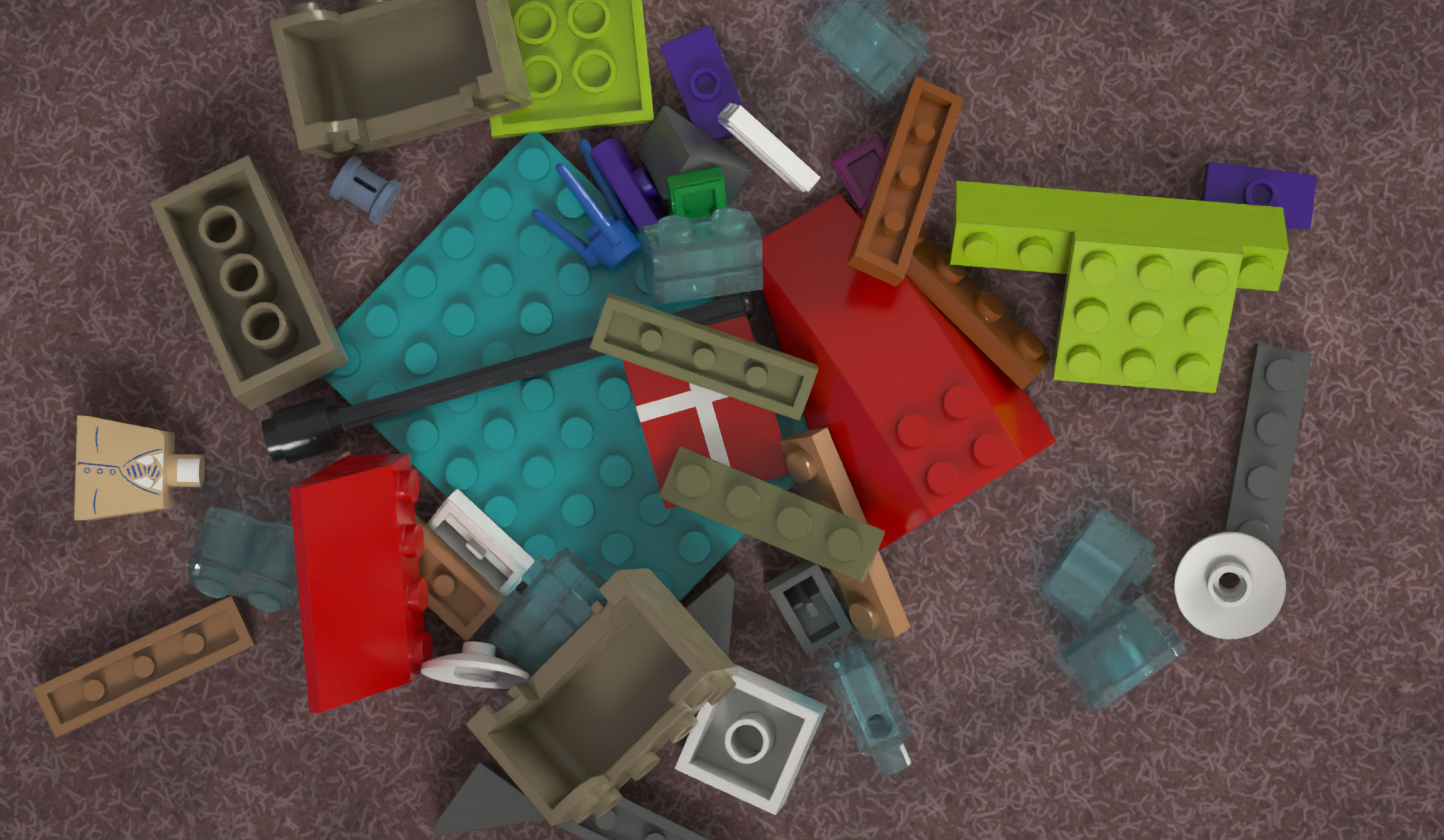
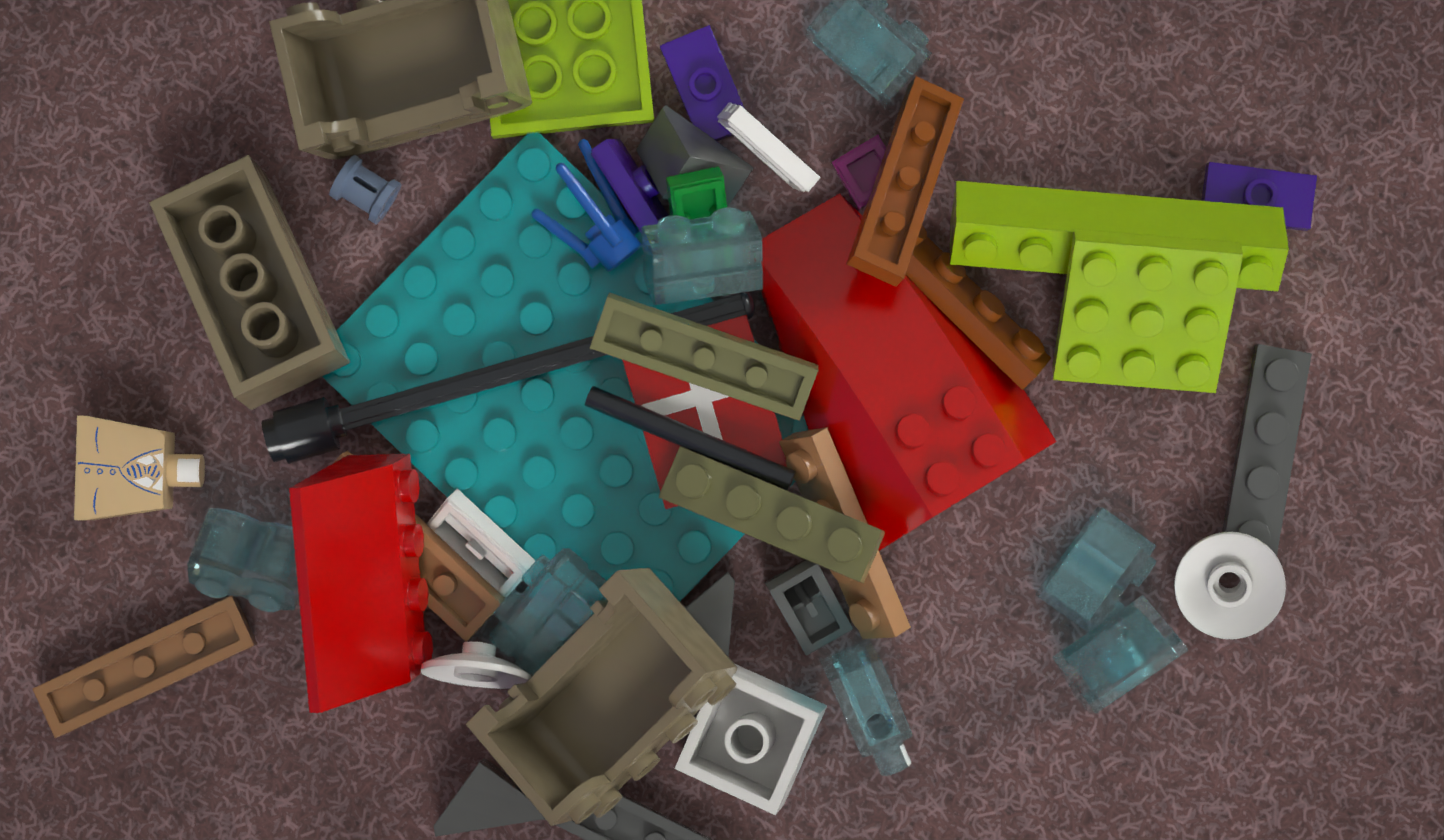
none -> black bar [585,386,796,491]

